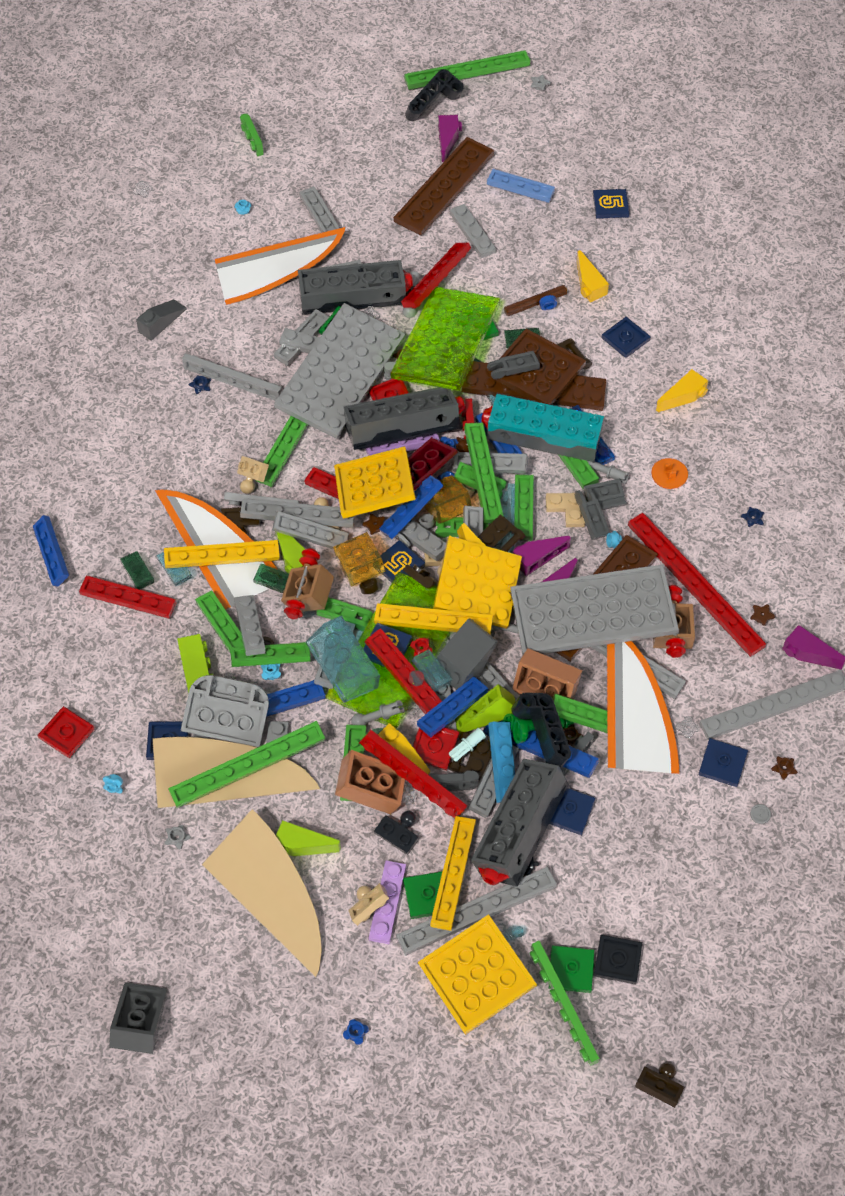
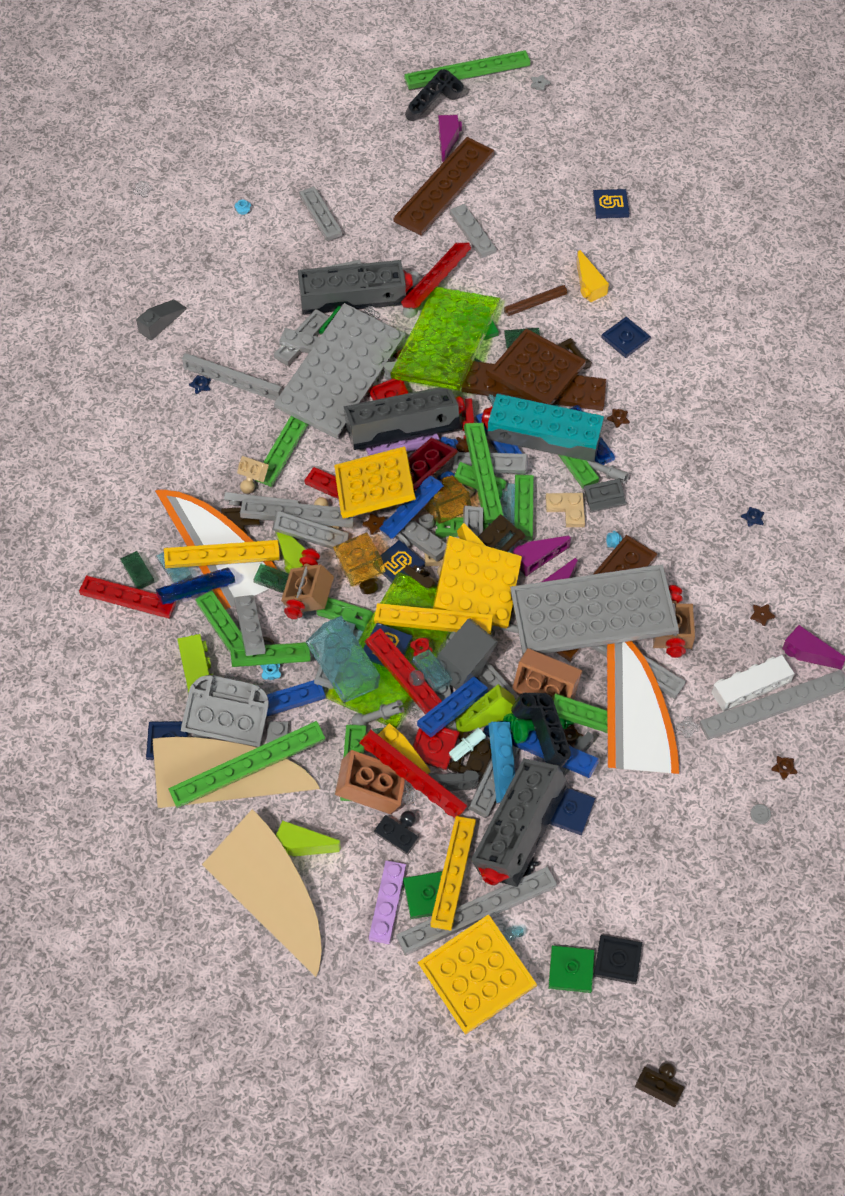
blue plate [33,515,69,587] -> none
red plate [38,706,95,758] -> none
medium azure plate [103,774,123,794] -> none
dark grey slope [109,982,167,1054] -> none
light grey plate [164,825,191,850] -> none
sticker [215,227,345,305] -> none
bright green plate [240,114,264,156] -> none
blue plate [343,1019,369,1045] -> none
tan plate [348,883,389,926] -> none
medium blue plate [487,169,555,203] -> none
dark grey hinge [487,351,540,379] -> none
bright green plate [529,941,600,1066] -> none
blue tile [539,295,557,310] -> none
dark grey hinge [574,488,610,540] -> none
red plate [628,512,766,657] -> none
orange piece [651,458,688,489] -> none
yellow slope [656,369,708,412] -> none
dark blue plate [698,738,748,787] -> none
none -> clear blue plate [156,567,235,604]
none -> reddish brown plate [607,409,630,428]
none -> white brick [712,655,794,712]

